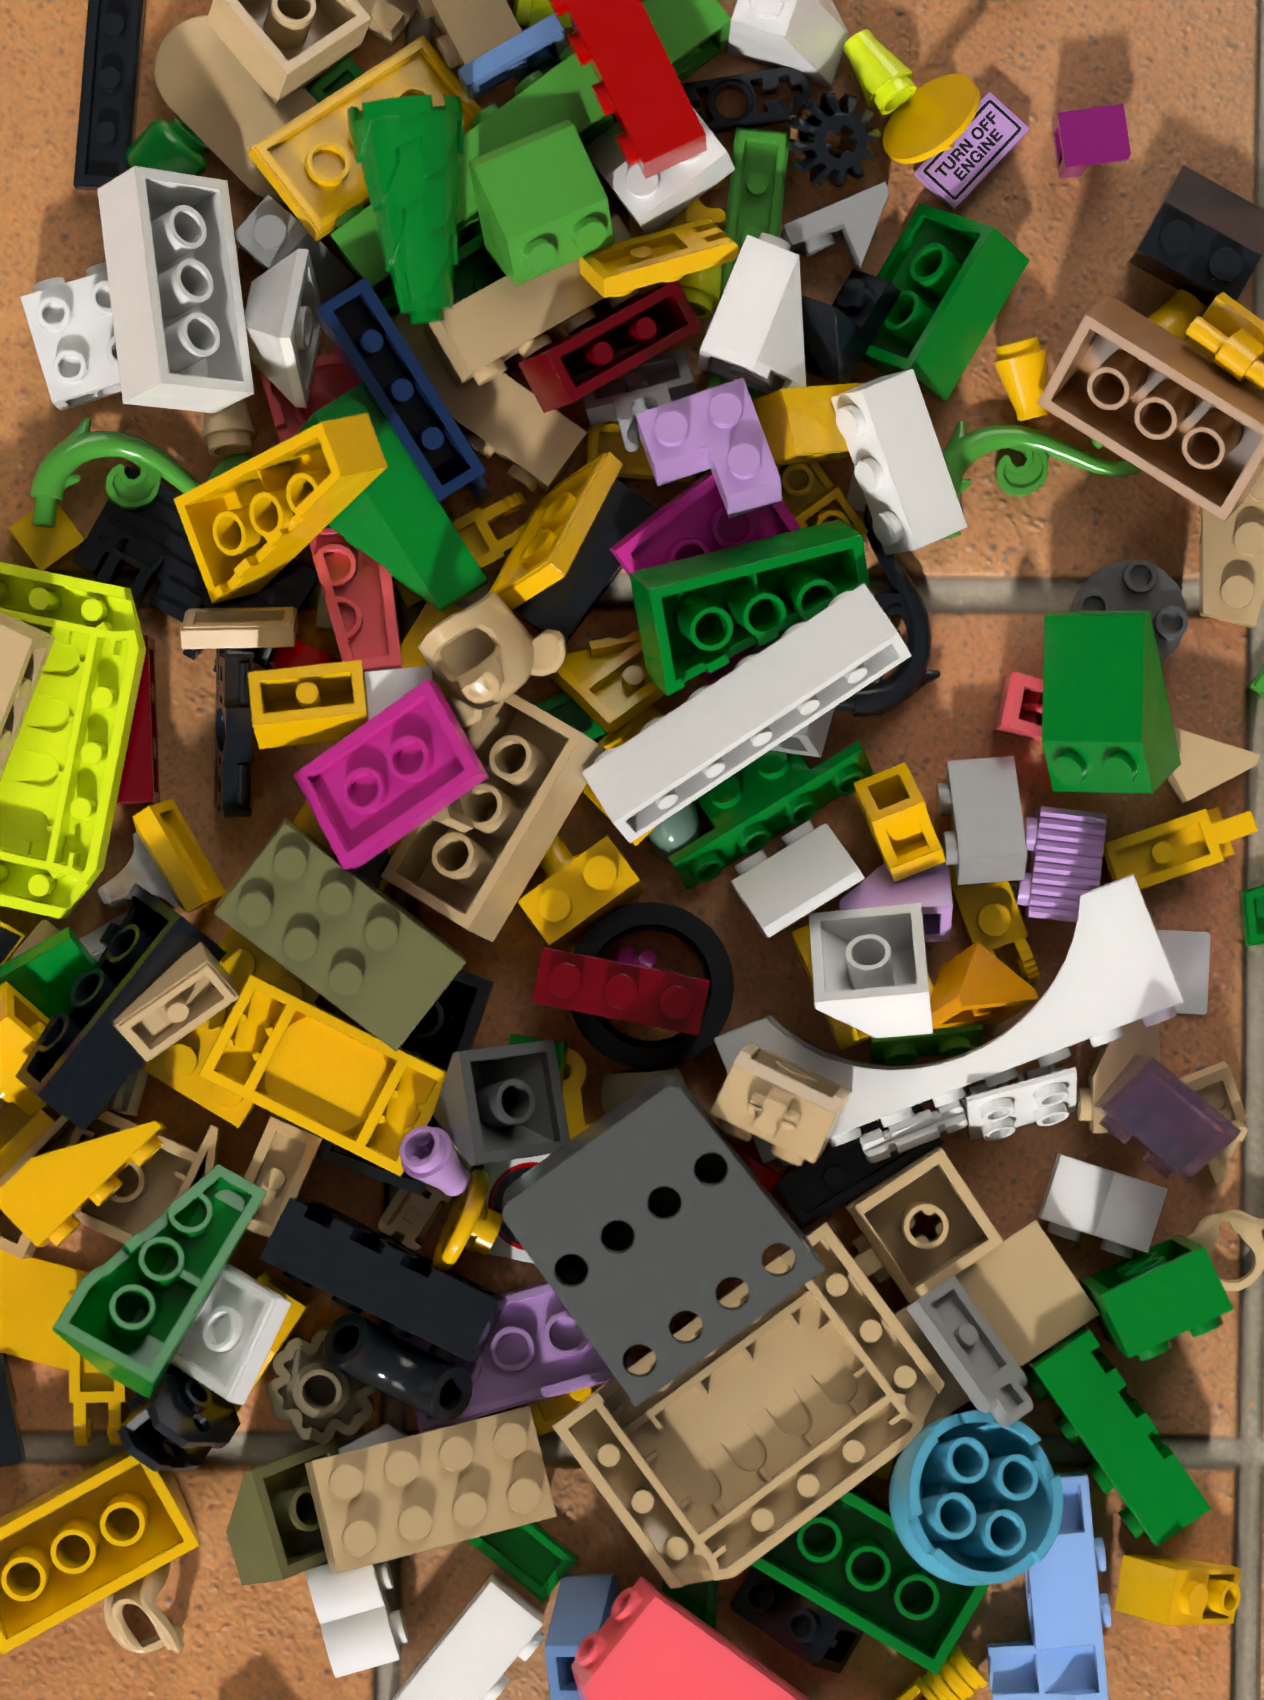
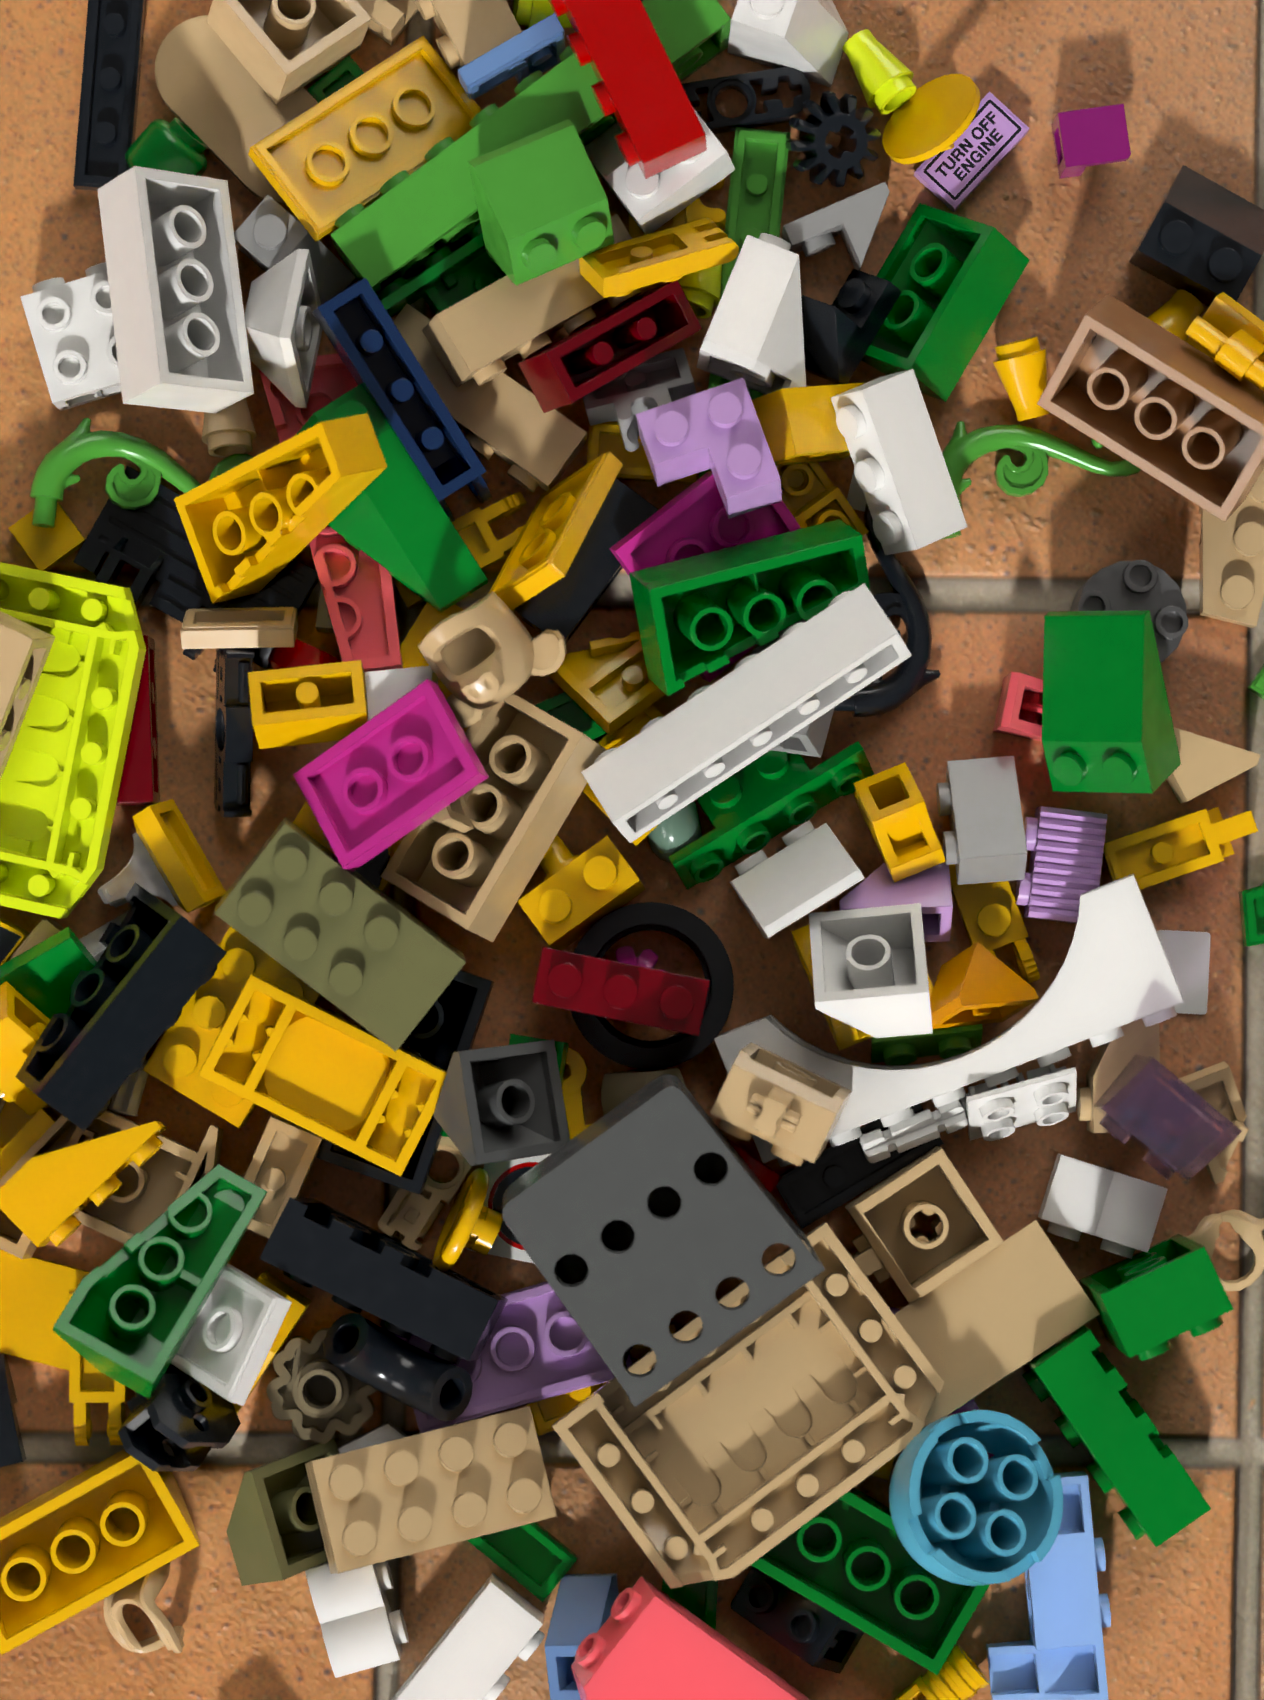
tan slope [113,942,240,1062] -> none
green cone [347,95,463,324] -> none
lavender cone [399,1126,471,1196] -> none
light grey hinge [906,1275,1033,1427] -> none
yellow slope [1114,1554,1242,1626] -> none

